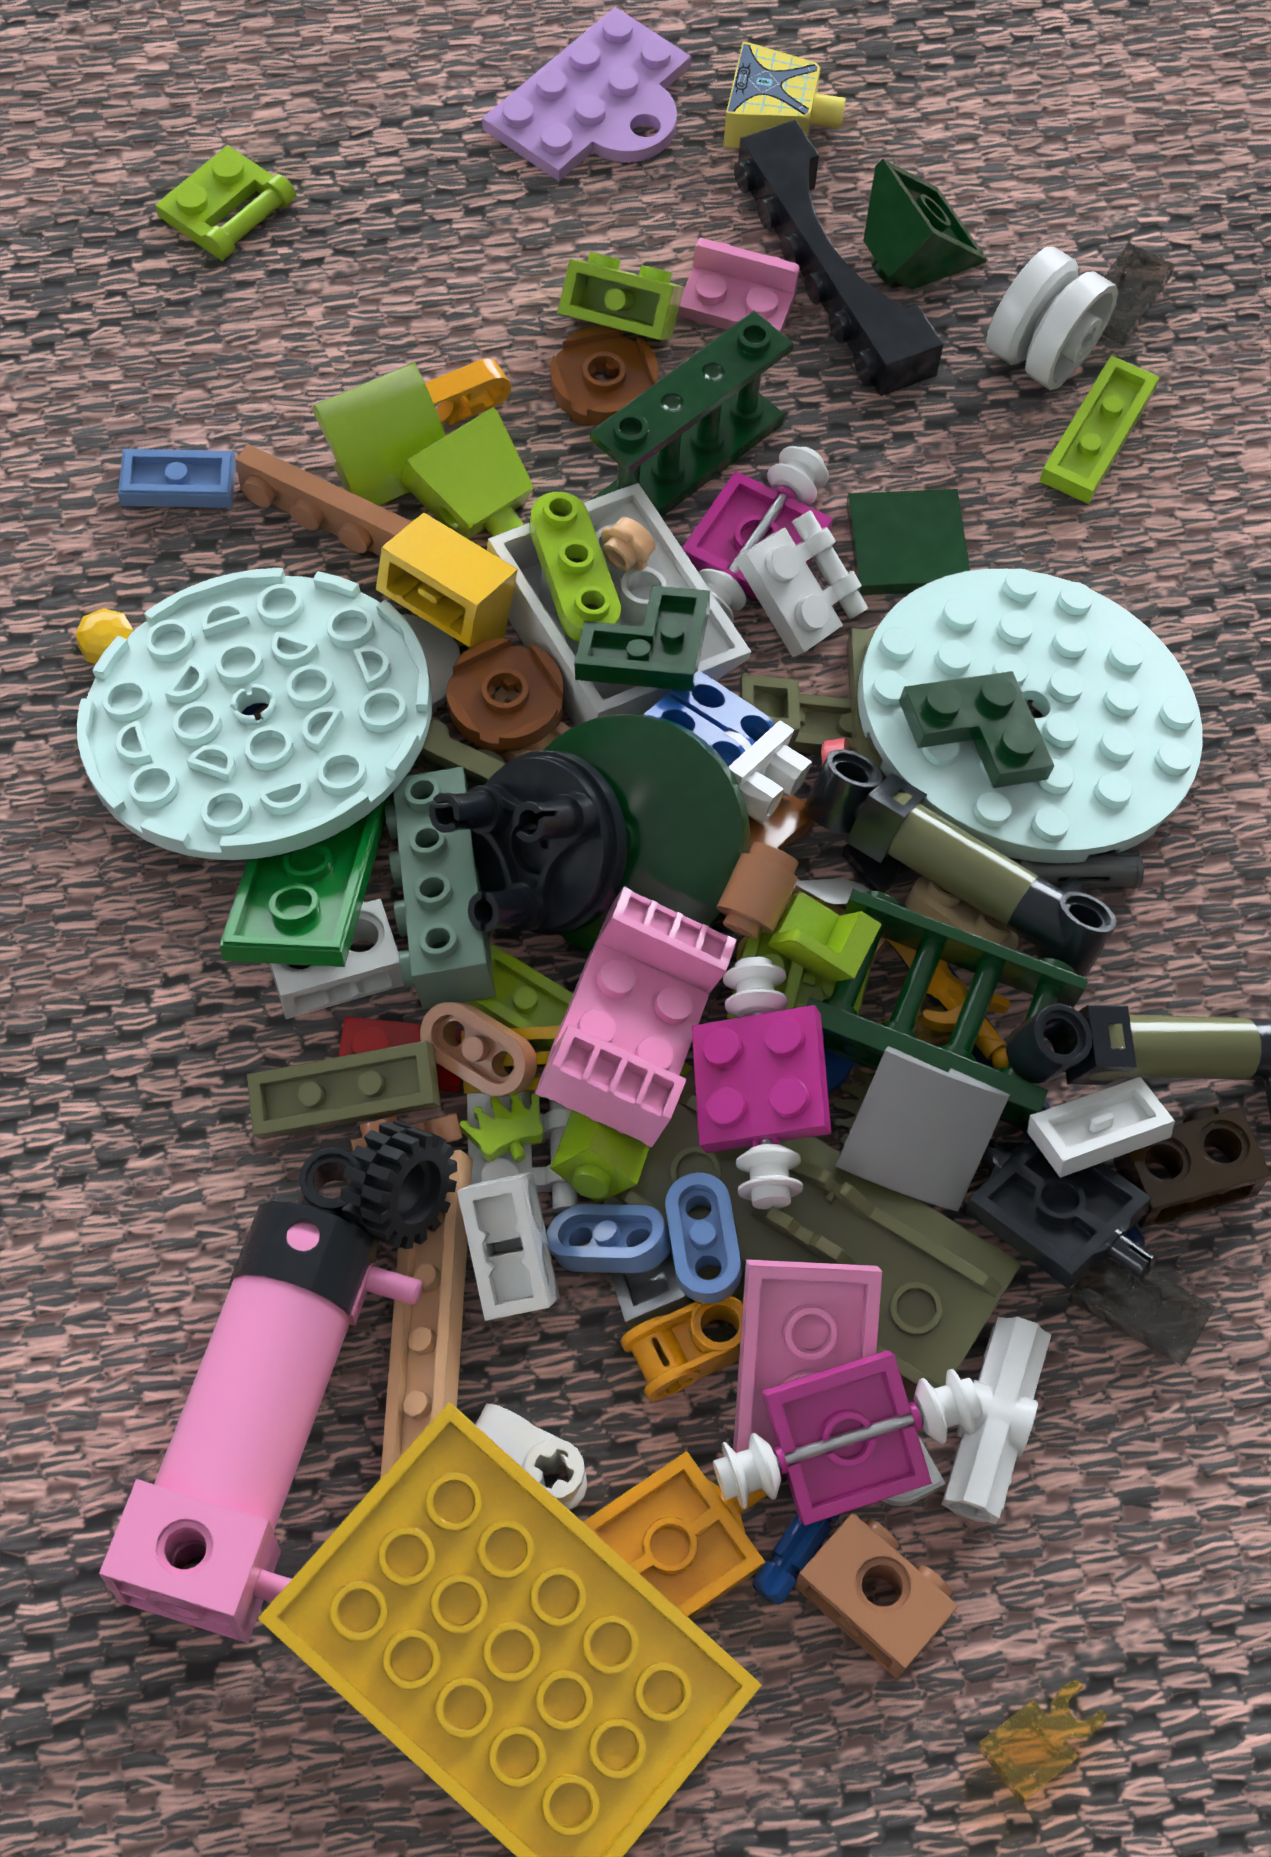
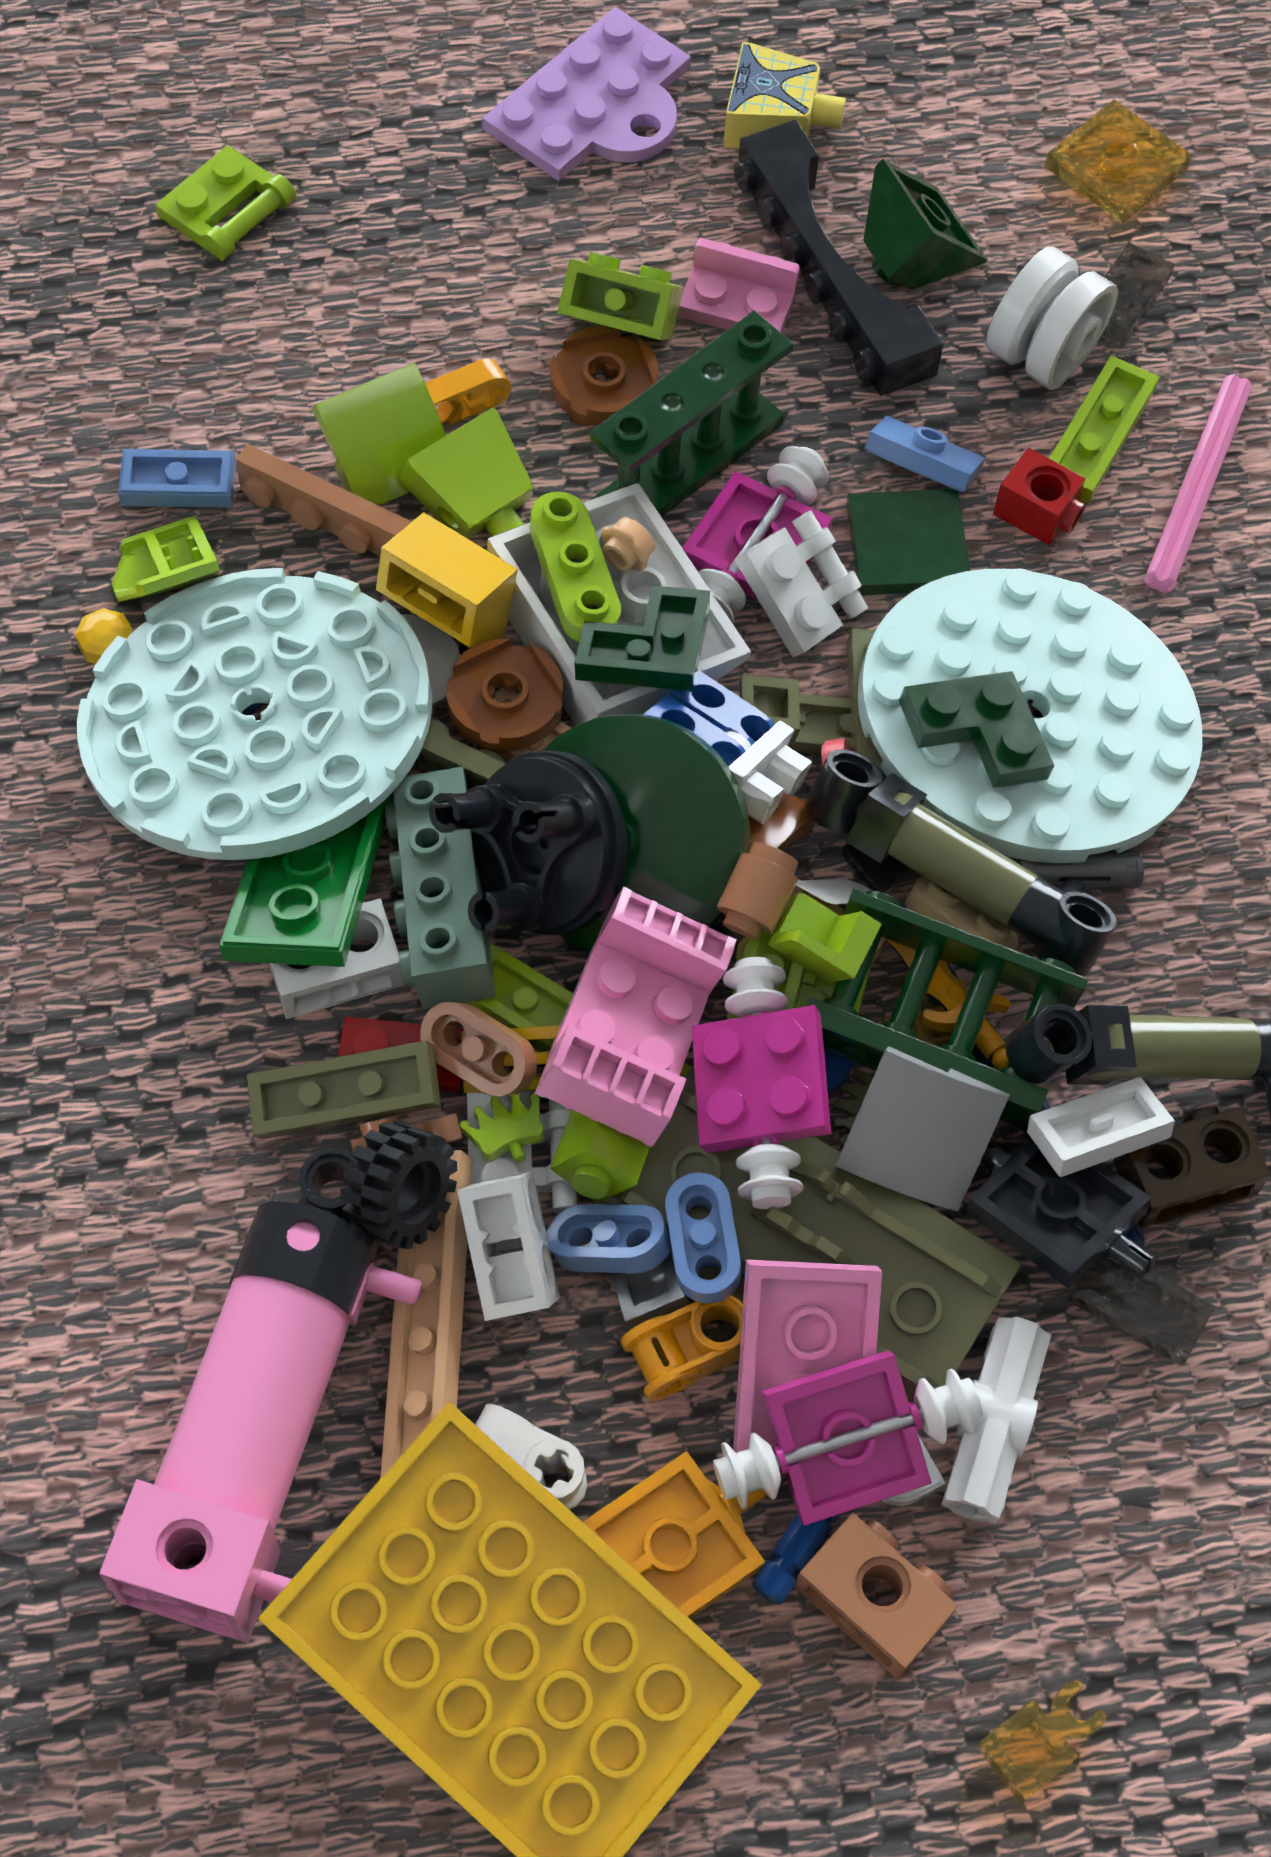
none -> lime slope [112,515,220,602]
none -> medium blue plate [864,416,985,492]
none -> red brick [993,447,1086,546]
none -> clear yellow plate [1045,99,1192,223]
none -> bright pink axle [1144,374,1252,593]

